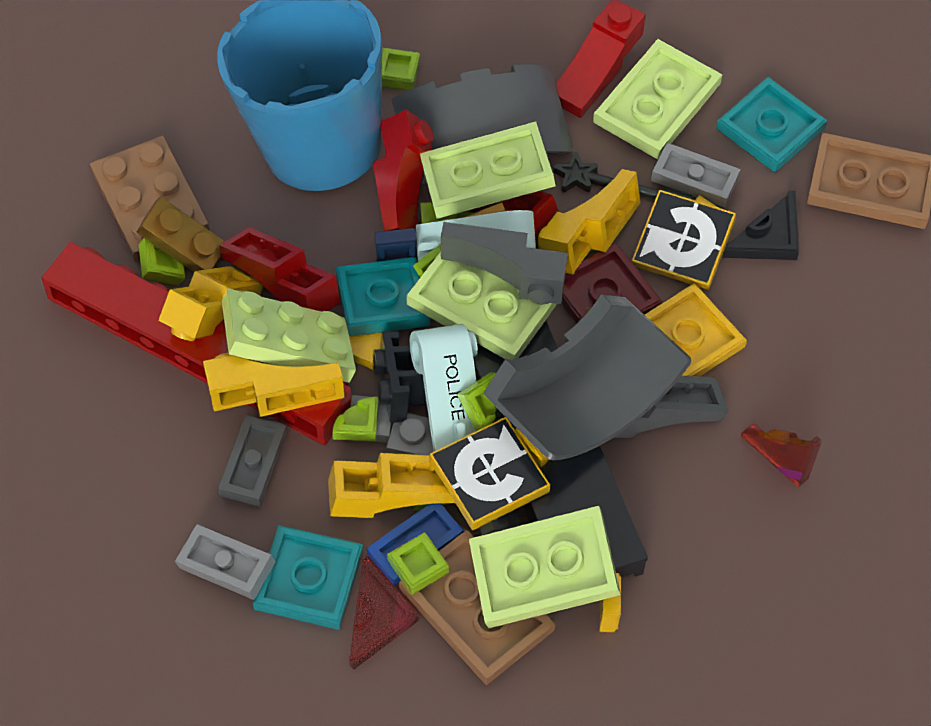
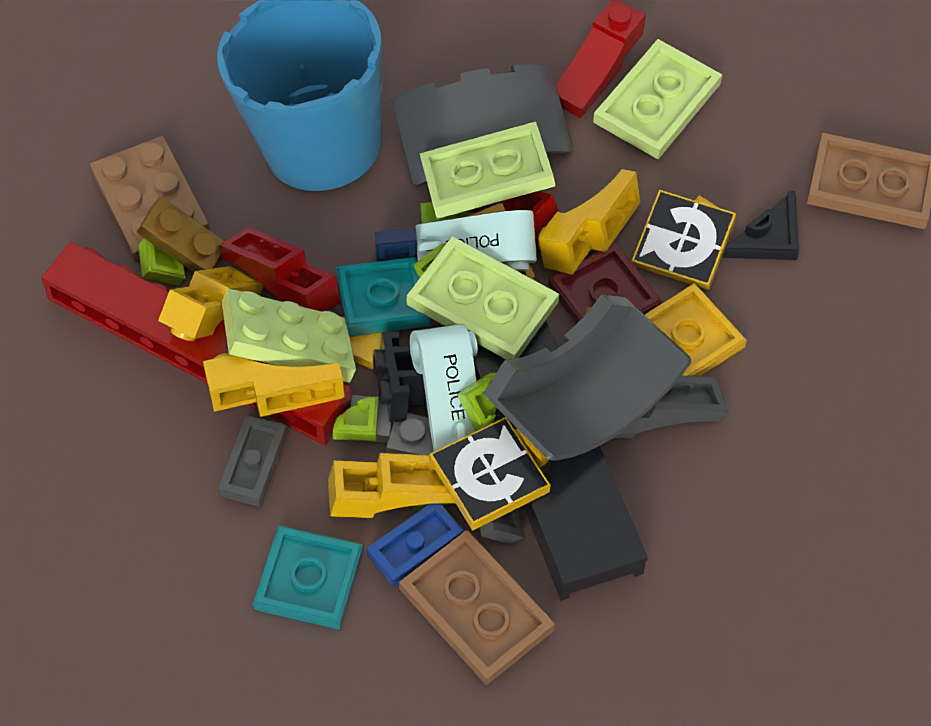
light grey plate [175,524,276,600] -> none
clear red tile [349,556,419,670] -> none
red slope [373,109,434,231] -> none
lime tile [382,48,420,90] -> none
lime tile [387,532,449,595] -> none
dark grey slope [441,222,568,304] -> none
yellowish green plate [469,506,621,628] -> none
pearl dark grey piece [554,152,693,200] -> none
yellow tile [599,573,621,633] -> none
light grey plate [651,143,741,208] -> none
teal tile [716,77,827,173] -> none
clear red tile [741,424,822,488] -> none

